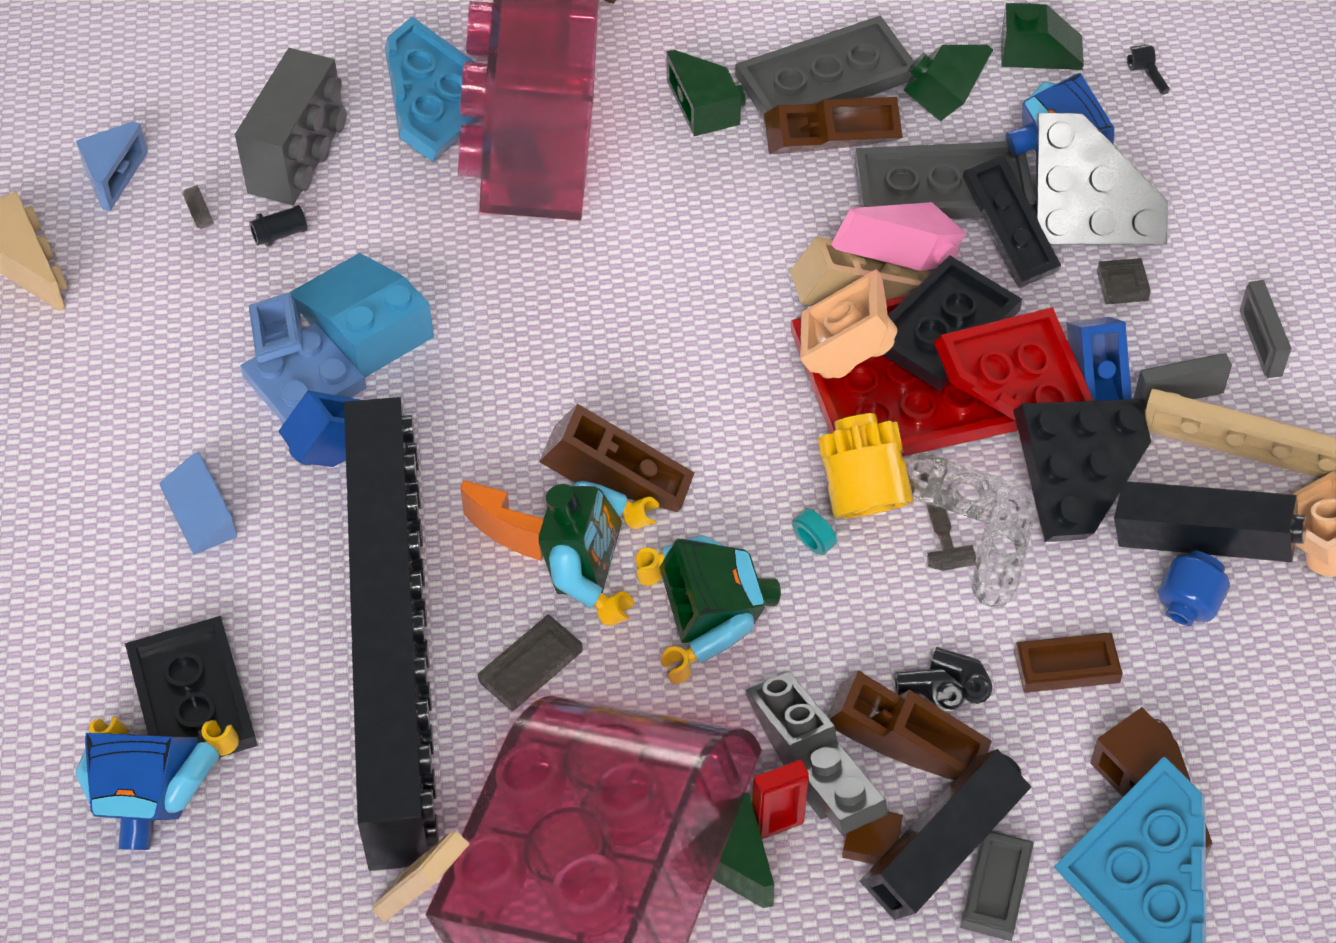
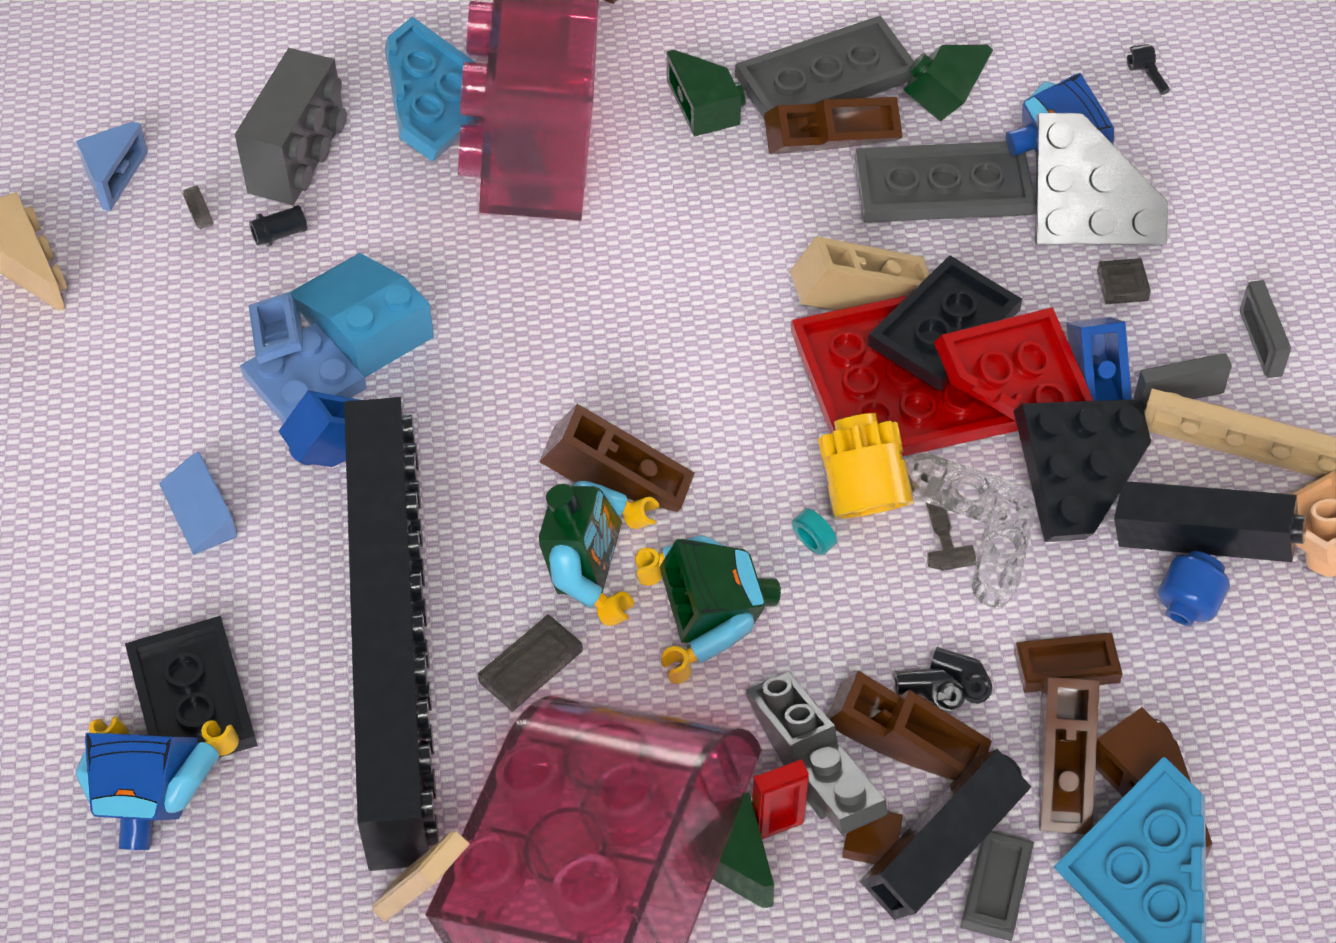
orange slope [460,480,544,561] -> none
light nougat slope [800,269,897,378] -> none
bright pink slope [831,202,966,271] -> none
black plate [963,154,1061,288] -> none
dark green slope [1001,3,1084,70] -> none
none -> reddish brown slope [1039,677,1100,834]

